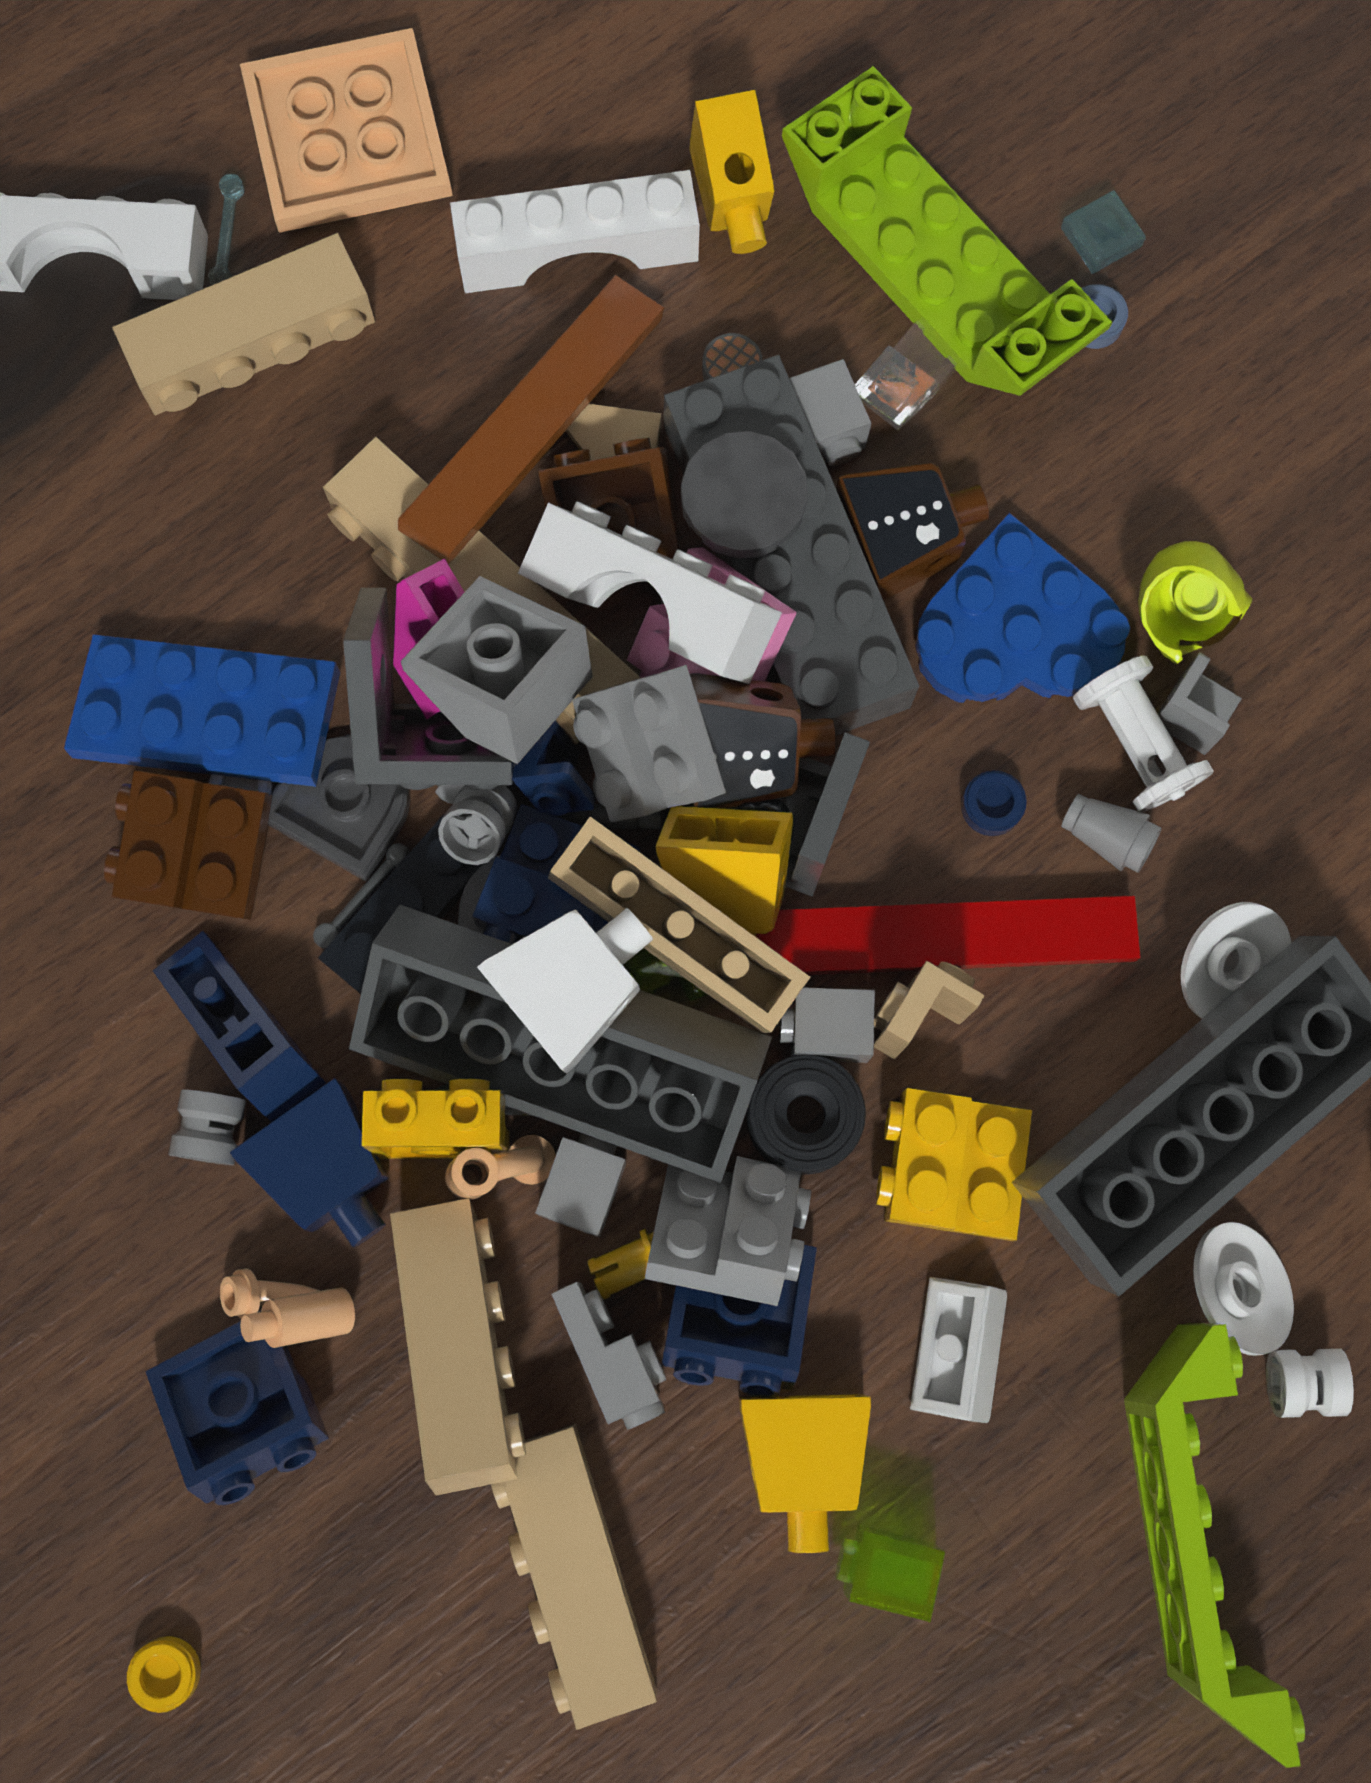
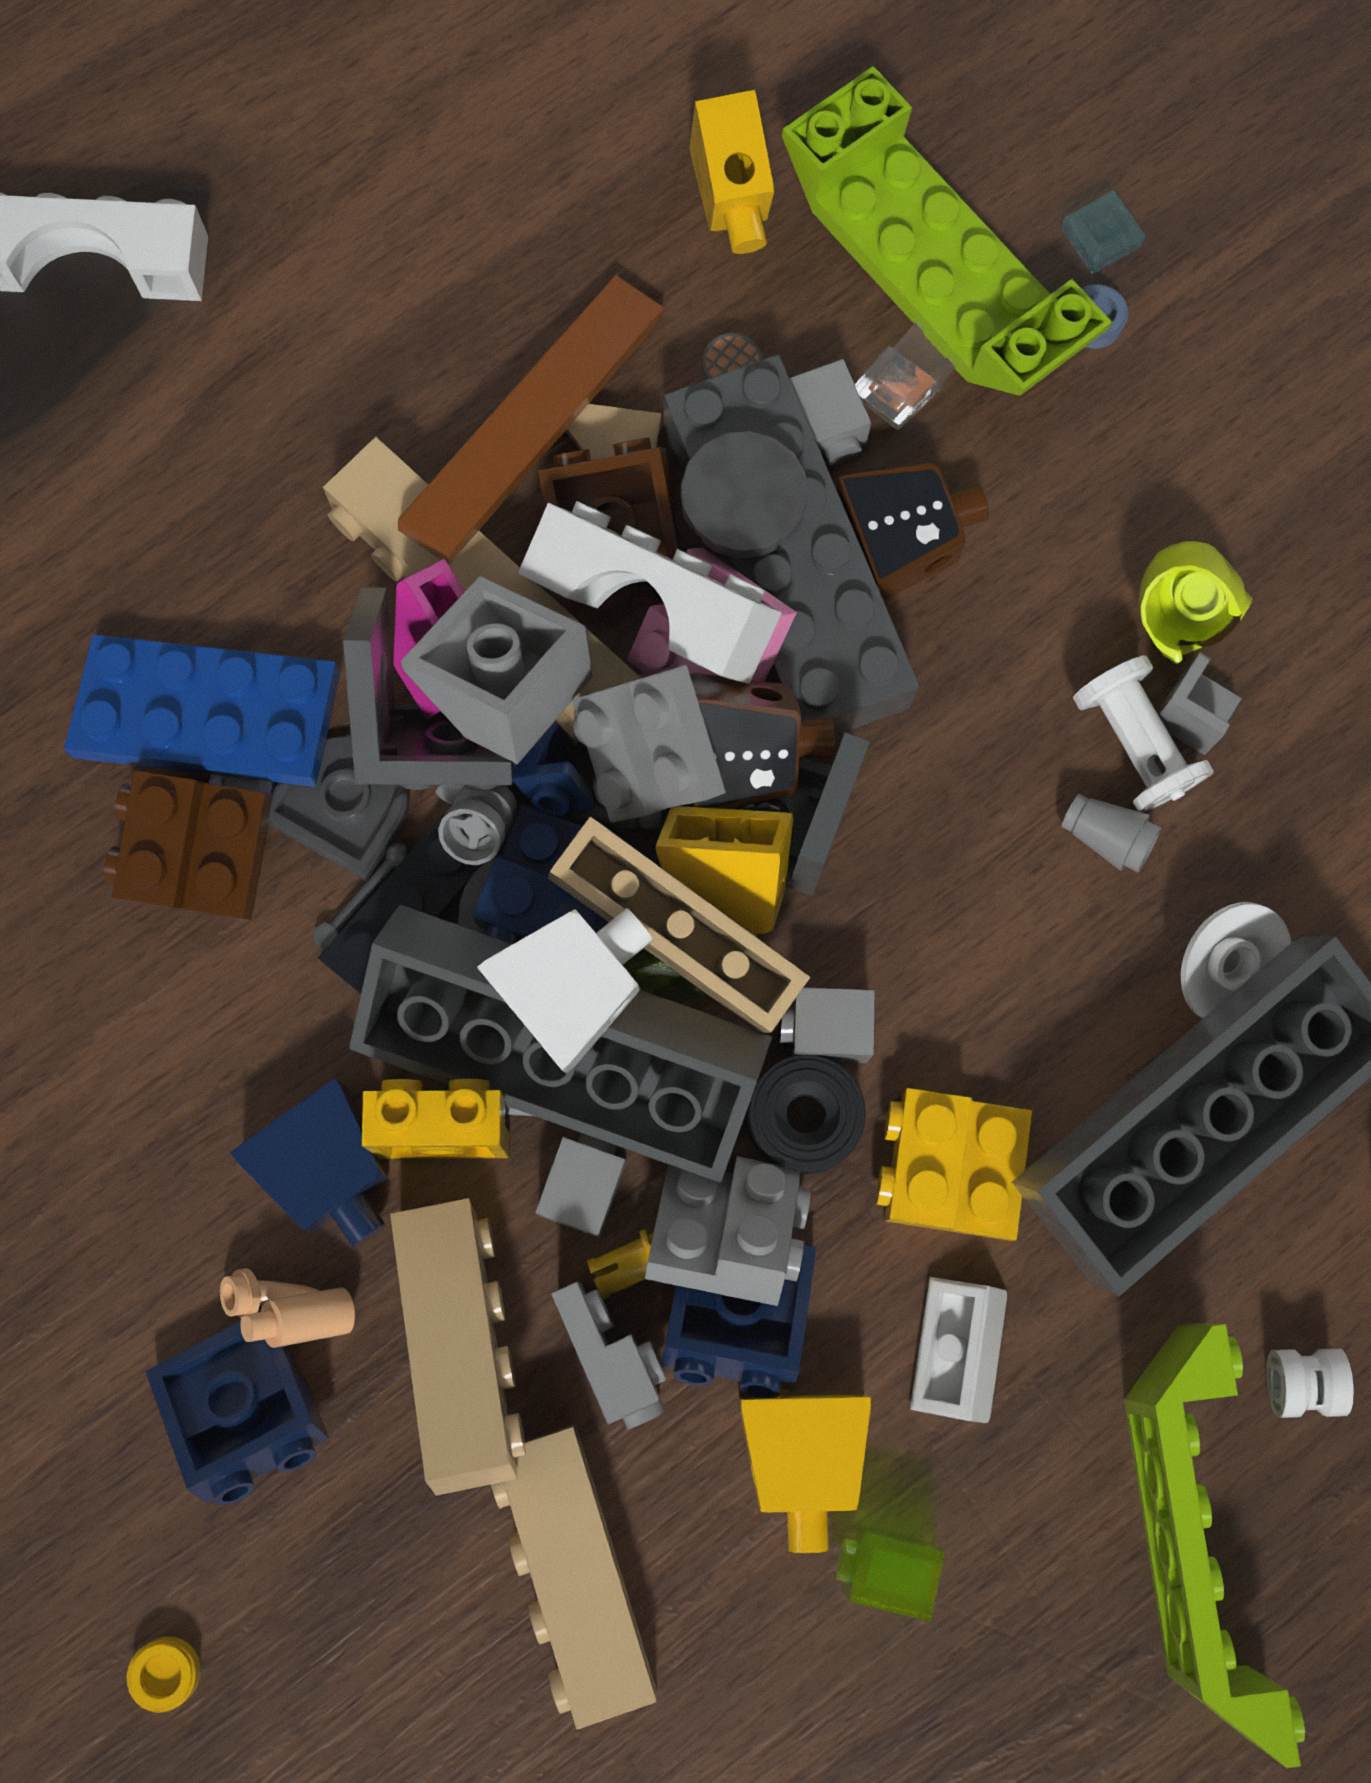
tan brick [112,233,375,416] -> none
dark blue slope [153,931,326,1122] -> none
light grey wheel [168,1089,246,1166] -> none
clear light blue hinge [208,174,245,285] -> none
light nougat plate [240,28,453,233] -> none
light nougat plant [445,1135,556,1200] -> none
white arch [450,170,700,293] -> none
red tile [756,896,1140,975] -> none
tan bracket [874,961,984,1059] -> none
blue plate [915,513,1130,703] -> none
dark blue tile [961,770,1027,836] -> none
white dish [1193,1222,1294,1356] -> none

